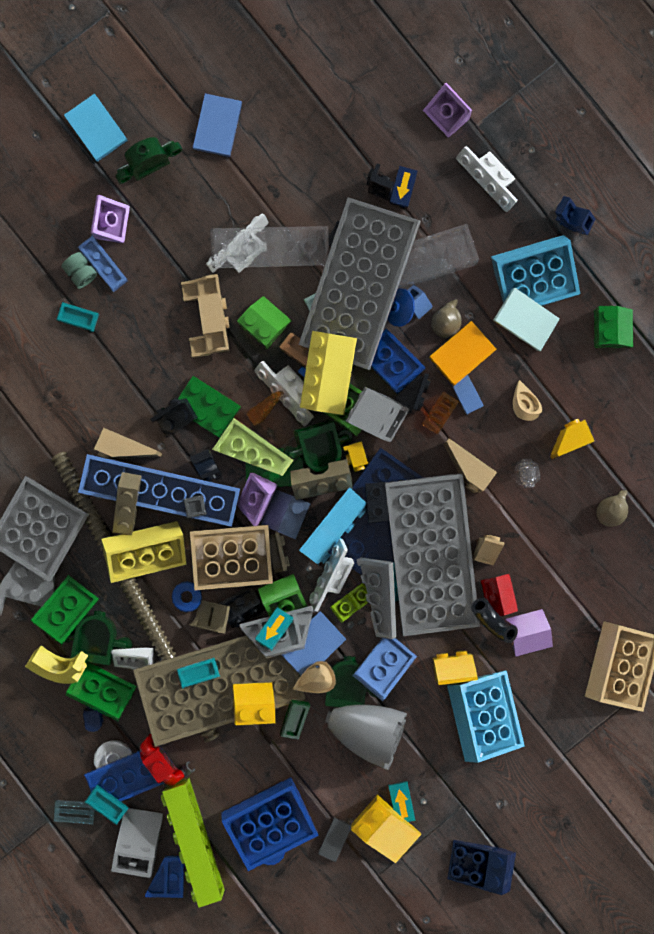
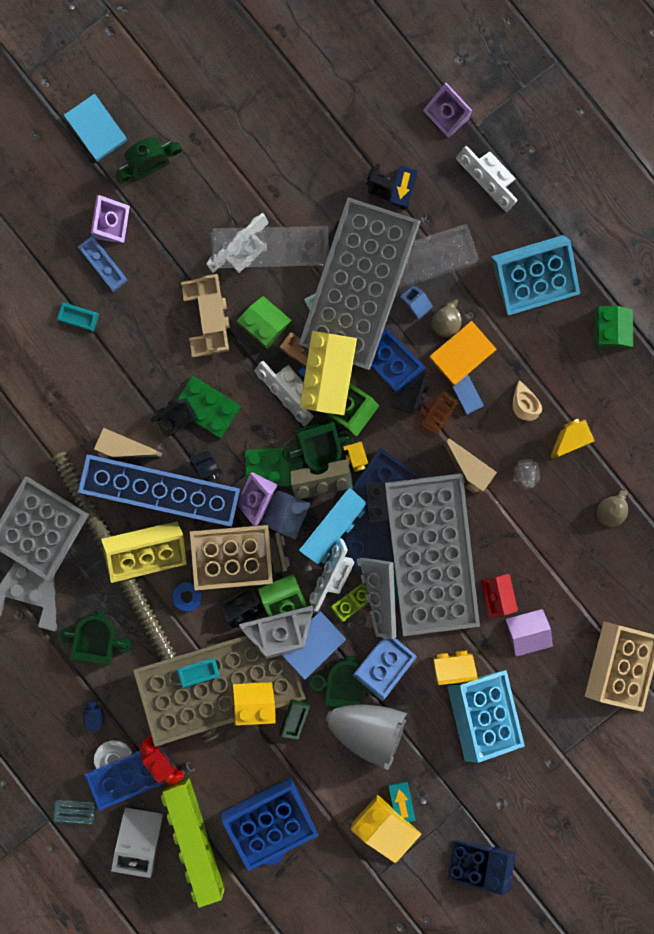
light yellow arch [25,646,88,684] -> none
green plate [31,575,99,645] -> none
sand green wheel [61,252,97,289] -> none
green plate [66,661,137,721] -> none
teal tile [85,785,129,825] -> none
white slope [112,648,155,669] -> none
dark tan arch [113,472,142,535] -> none
blue wing [145,856,185,898] -> none
dark grey tile [183,495,206,518] -> none
dark tan piece [189,600,230,633] -> none
medium blue tile [193,94,242,157] -> none
yellowish green wing [212,418,293,476] -> none
clear orange slope [246,390,284,425] -> none
teal tile [255,607,294,651] -> none
tan piece [293,661,336,693] -> none
dark grey tile [318,817,352,862] -> none
light grey slope [346,387,410,442] -> none
blue dish [387,288,415,327] -> none
black cylinder [471,598,518,643] -> none
tan slope [473,535,504,565] -> none
light aqua tile [493,288,560,351] -> none
dark blue brick [555,196,596,235] -> none

